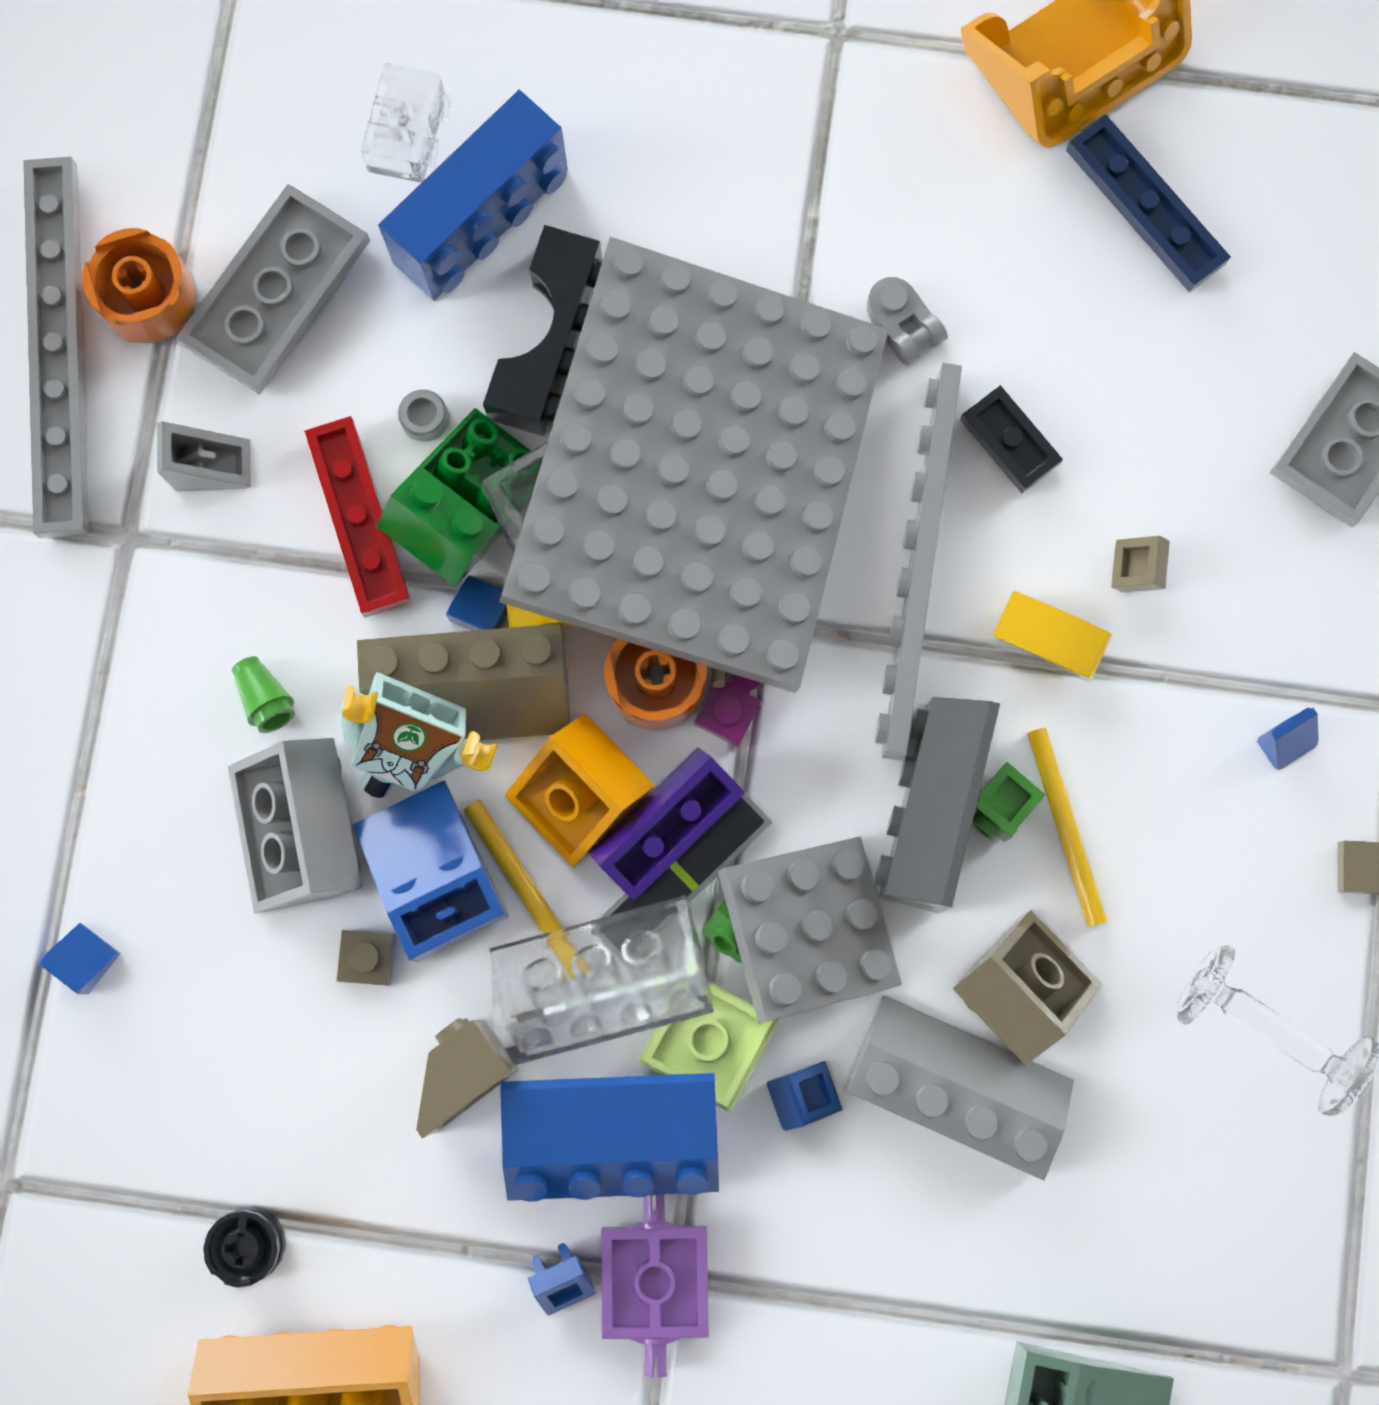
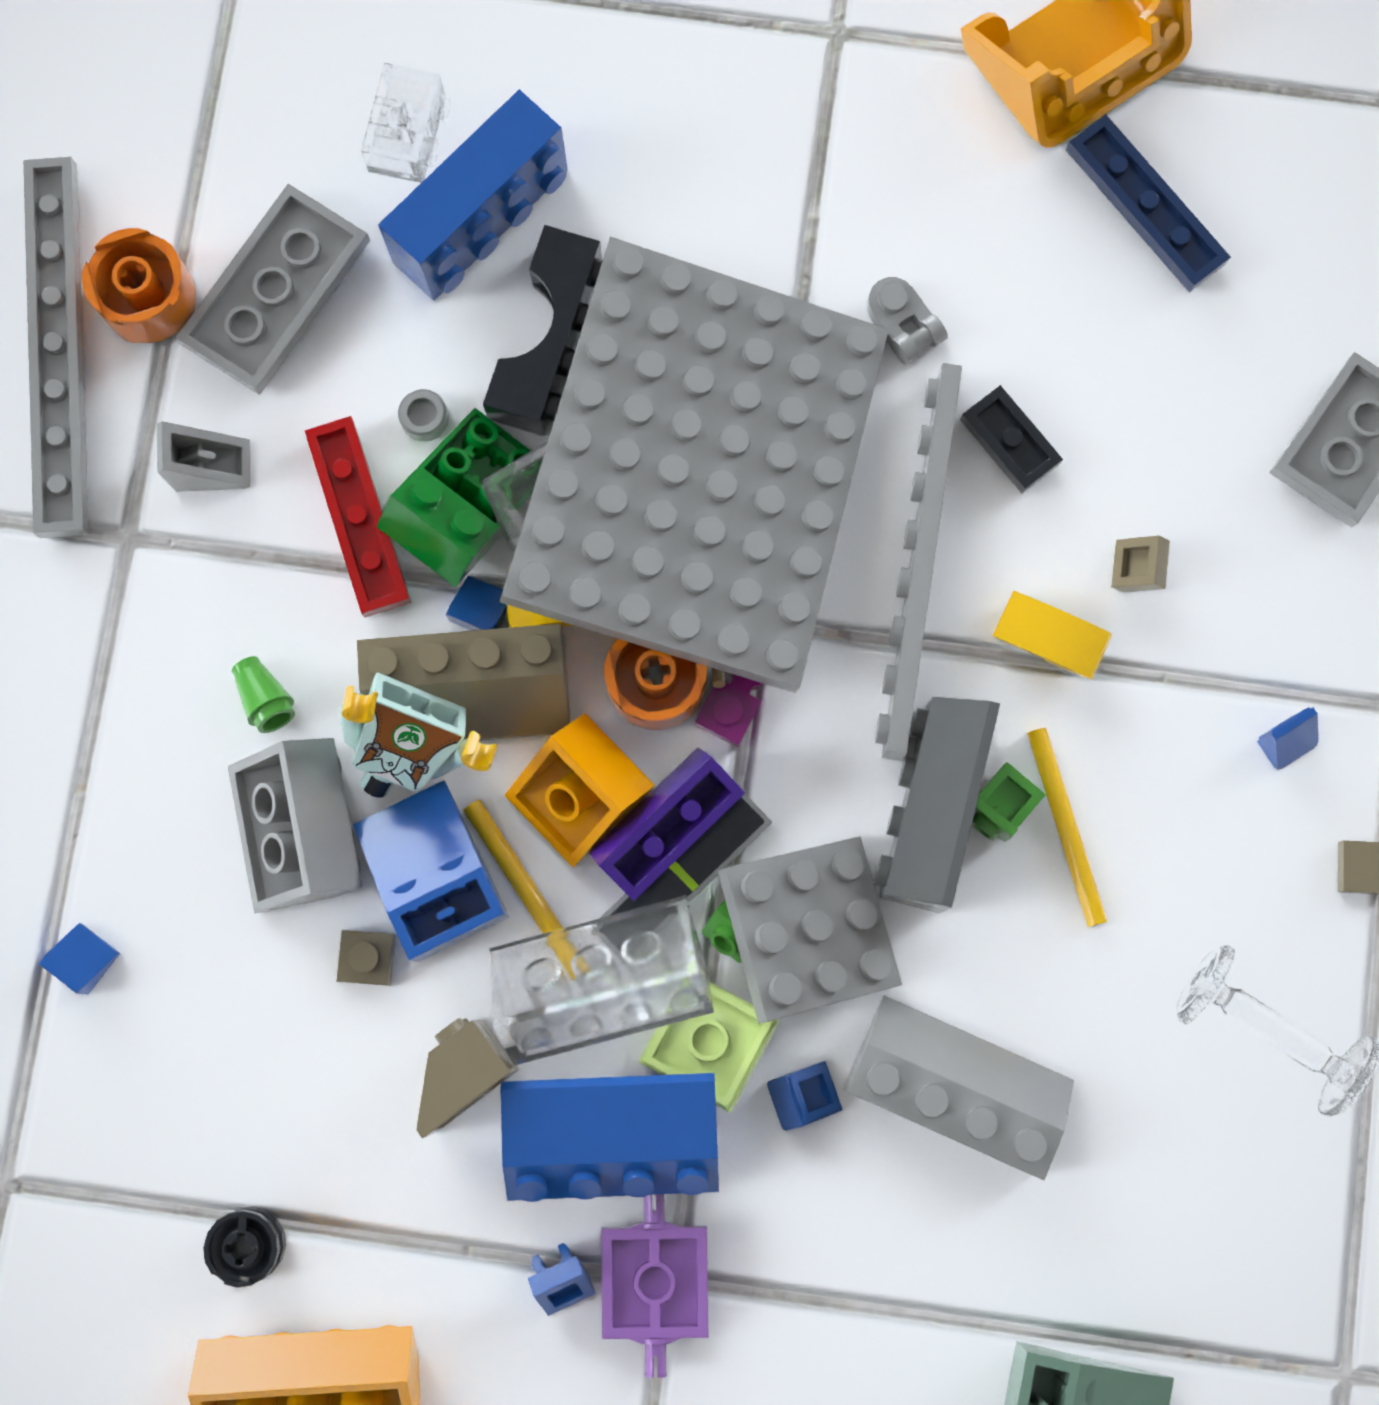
dark tan slope [953,910,1103,1066] -> none

